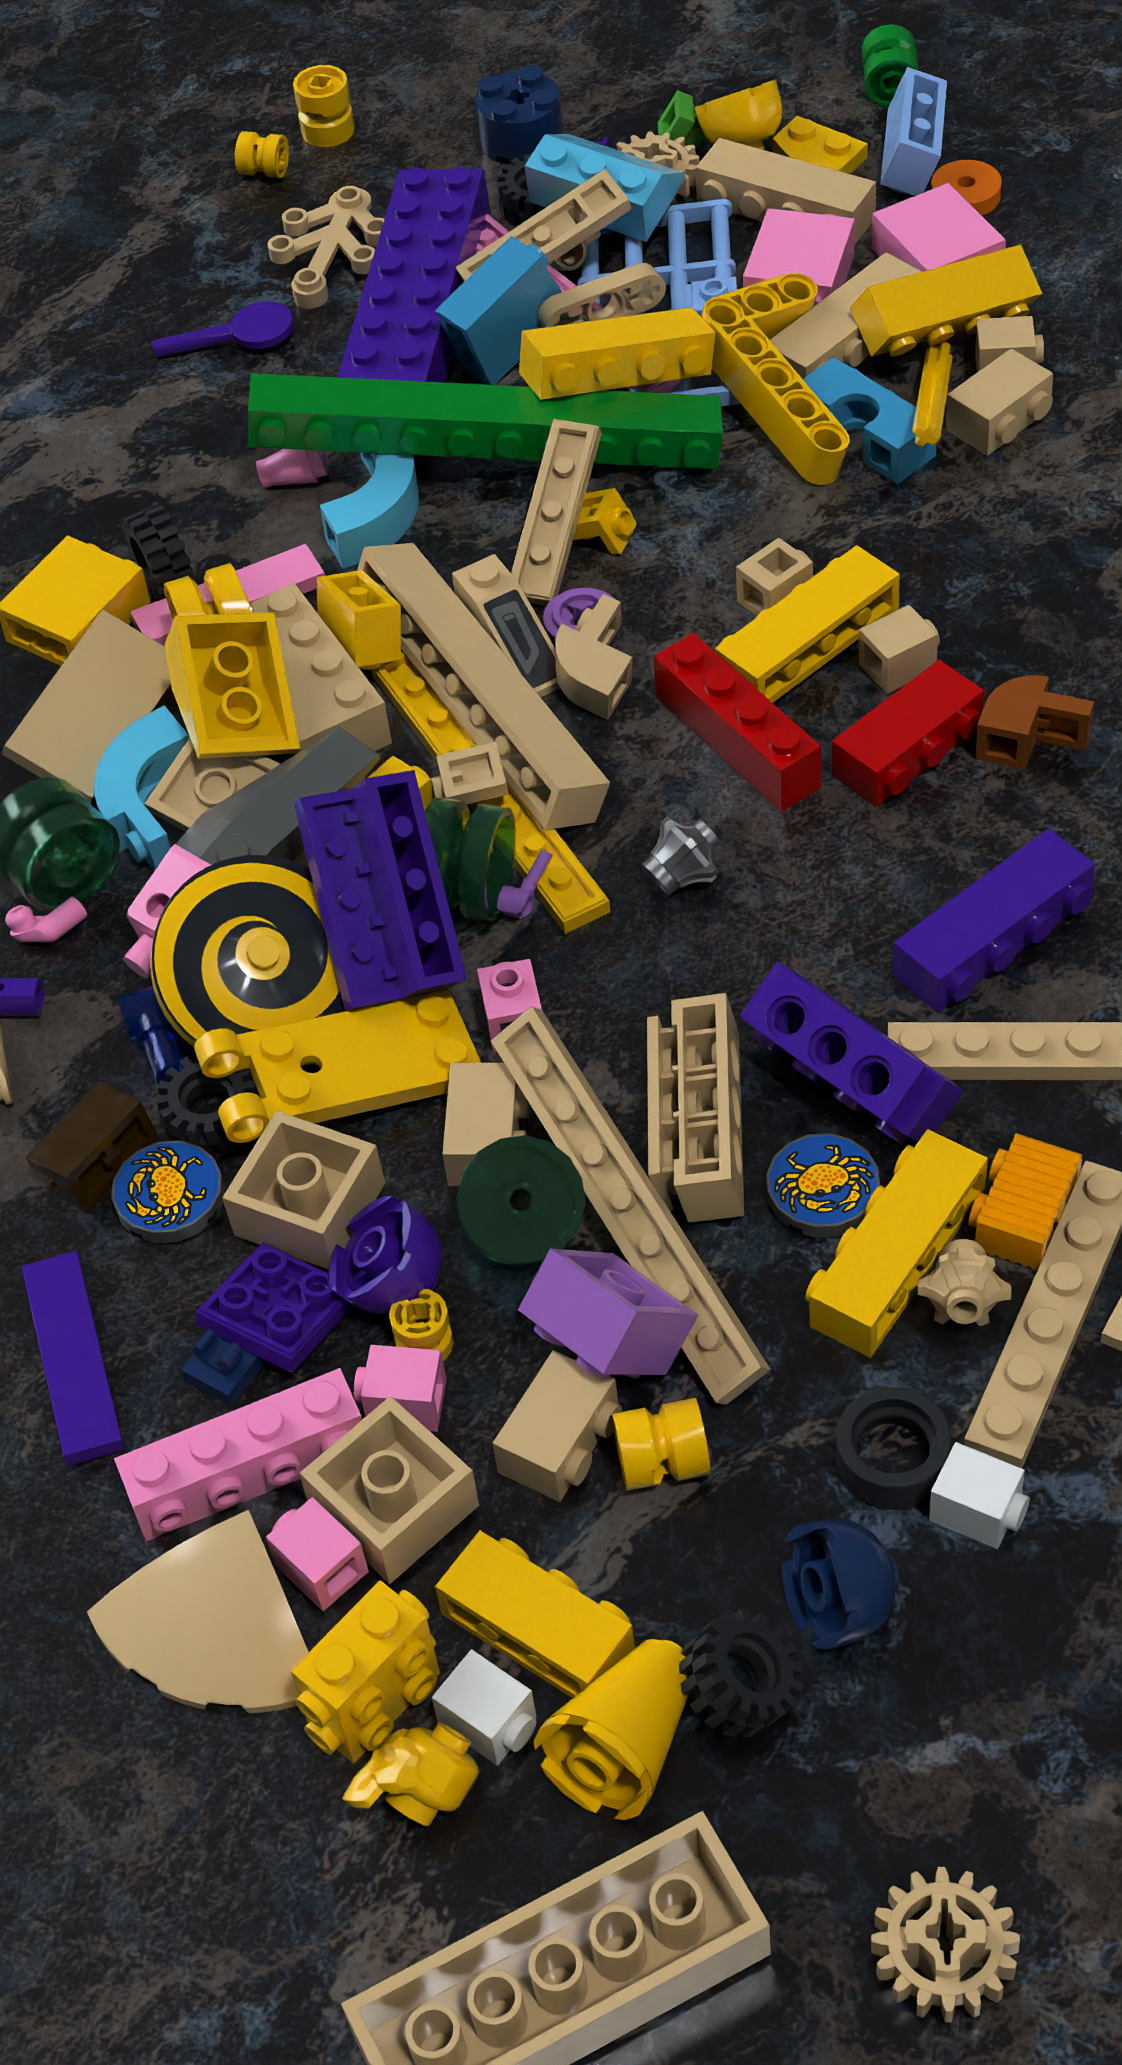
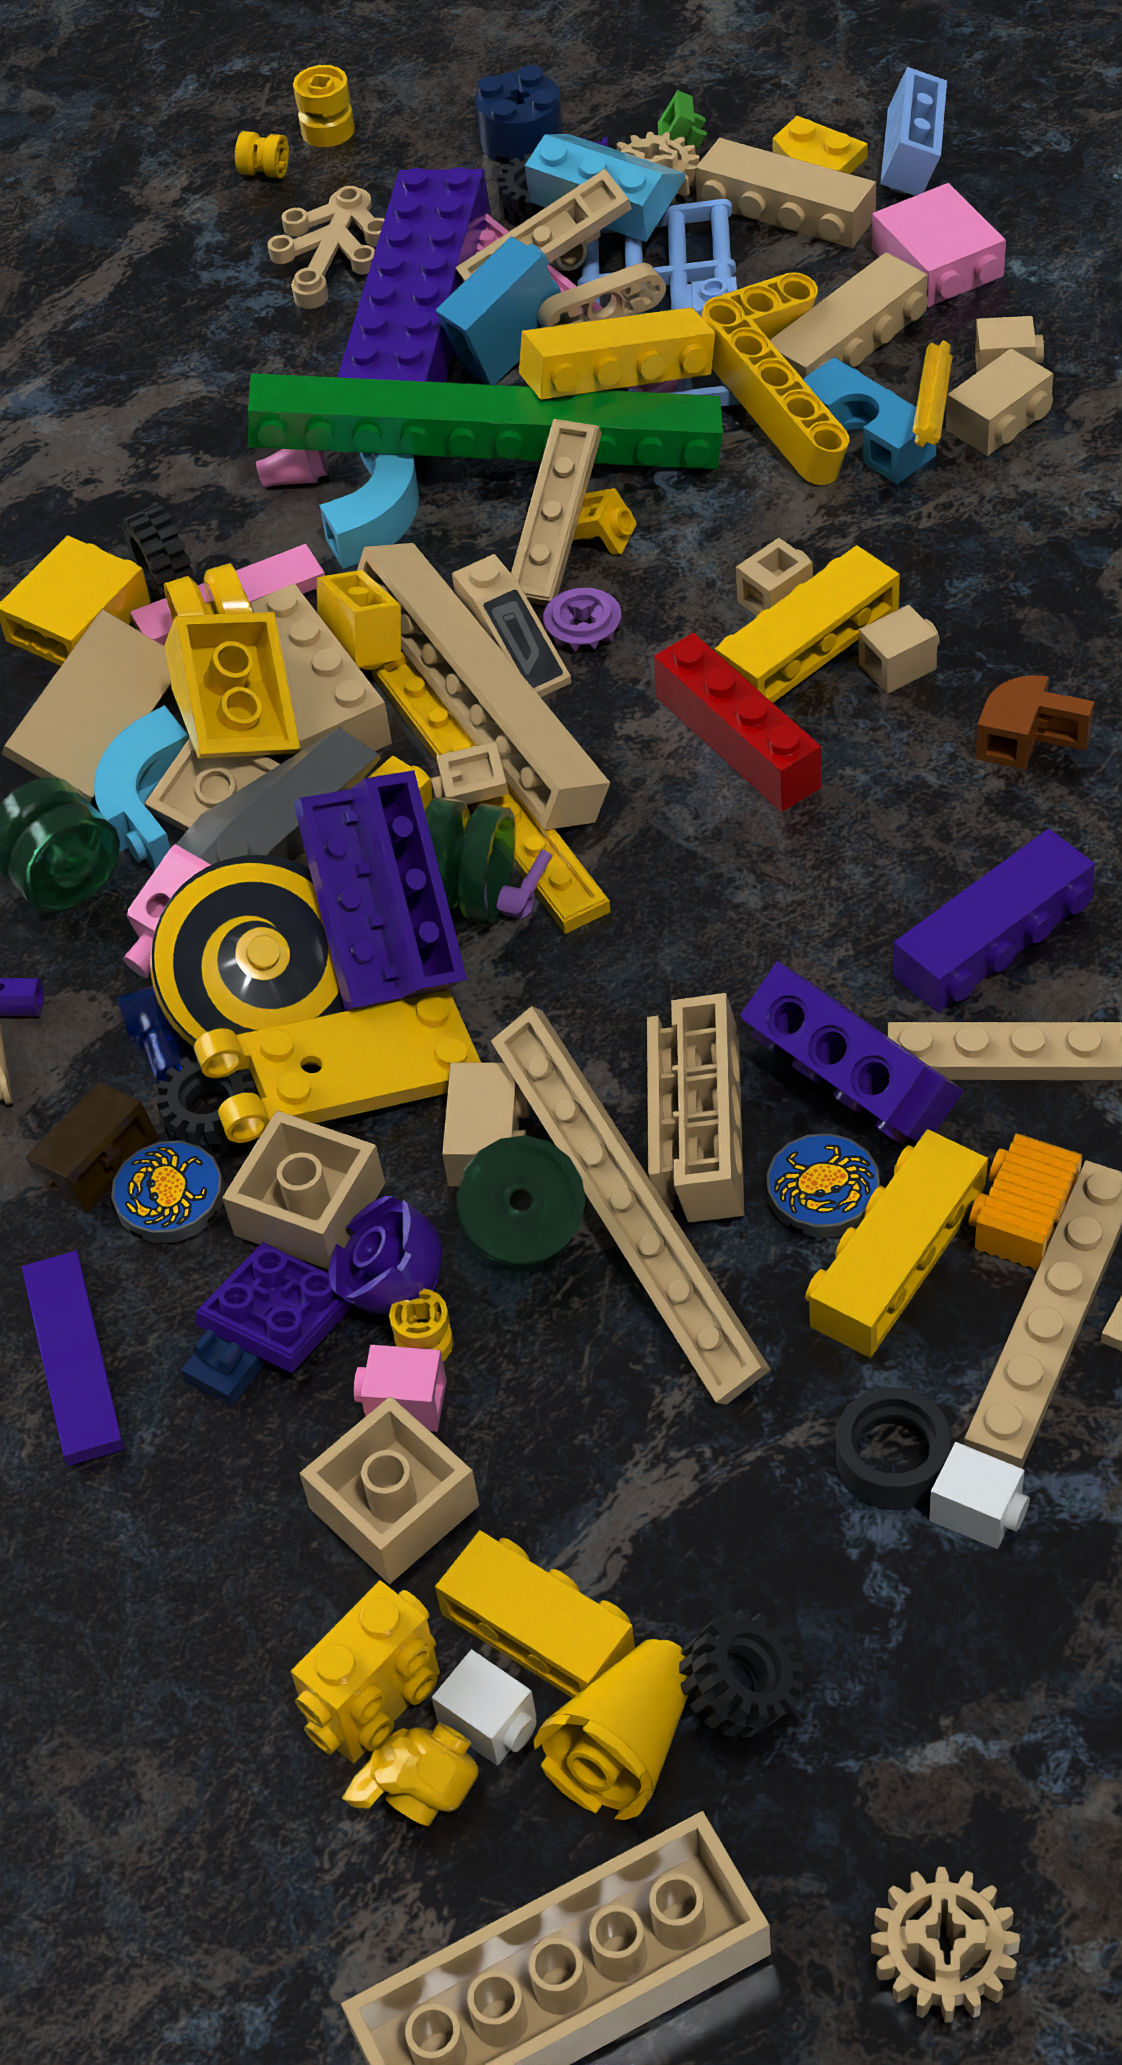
bright pink arm [5,897,87,942] -> none
tan brick [87,1510,309,1713] -> none
bright pink brick [114,1368,362,1542] -> none
dark purple piece [152,301,293,358] -> none
bright pink brick [266,1497,369,1612] -> none
bright pink brick [477,959,542,1052] -> none
tan brick [492,1350,622,1502] -> none
medium lavender brick [518,1248,699,1379] -> none
tan brick [555,594,632,720] -> none
yellow wheel [612,1398,711,1491] -> none
flat silver rock [641,816,720,896] -> none
yellow cylinder [694,80,783,150] -> none
bright pink brick [743,208,855,307] -> none
dark blue cylinder [782,1520,899,1649] -> none
red brick [832,660,984,807] -> none
yellow brick [850,244,1042,357] -> none
green wheel [862,24,918,107] -> none
tan rock [917,1239,1011,1326] -> none
orange piece [931,160,1002,216] -> none

